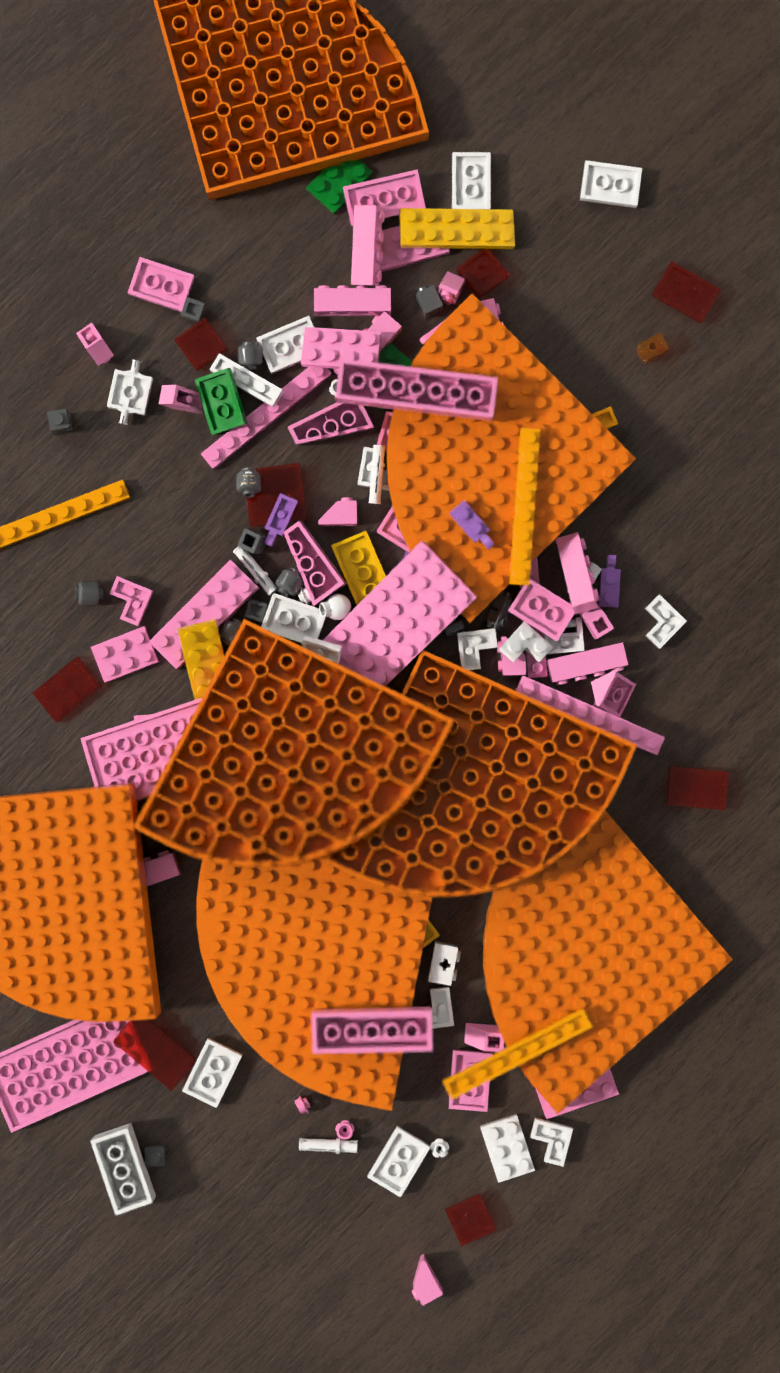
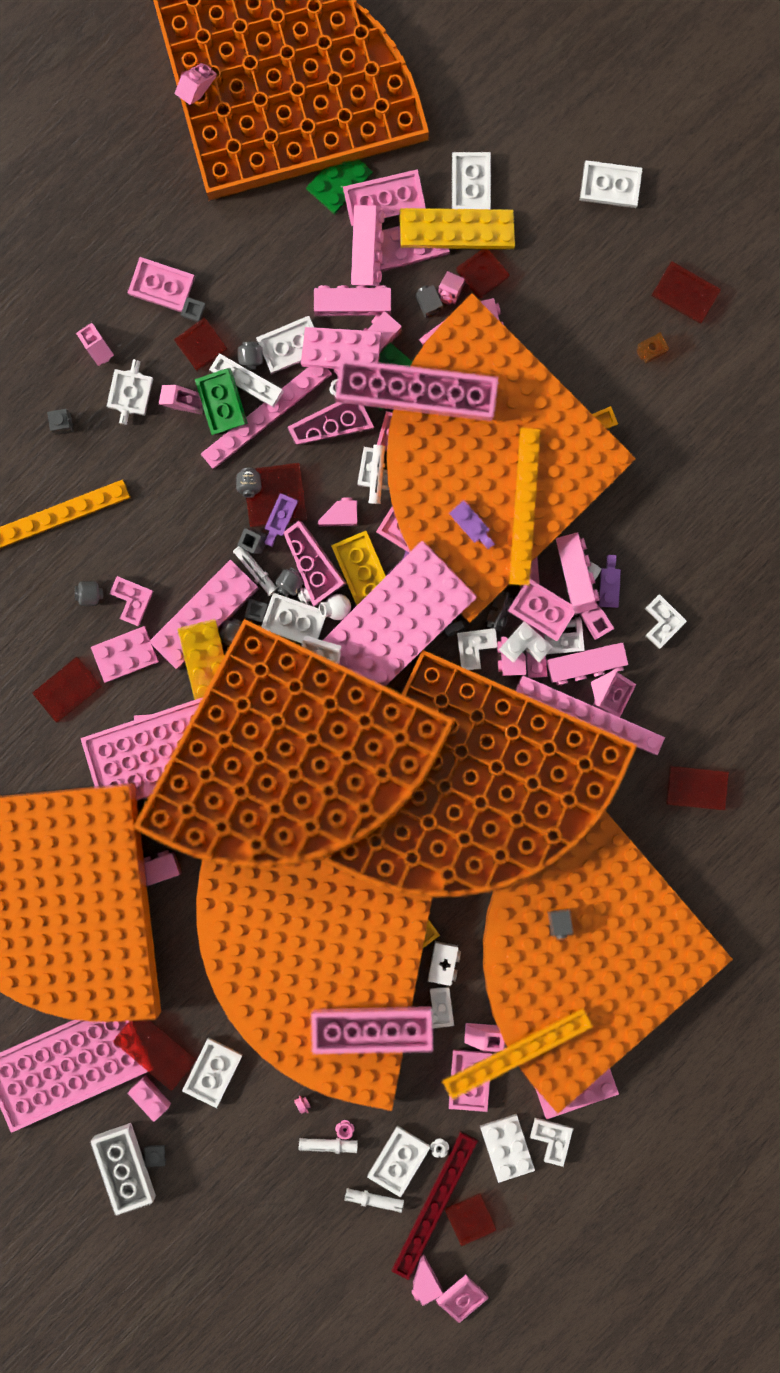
none -> bright pink brick [128,1075,171,1122]
none -> bright pink slope [175,63,217,105]
none -> white pin [345,1188,404,1213]
none -> dark red tile [391,1131,478,1280]
none -> bright pink tile [436,1275,488,1323]
none -> dark grey brick [547,909,573,939]

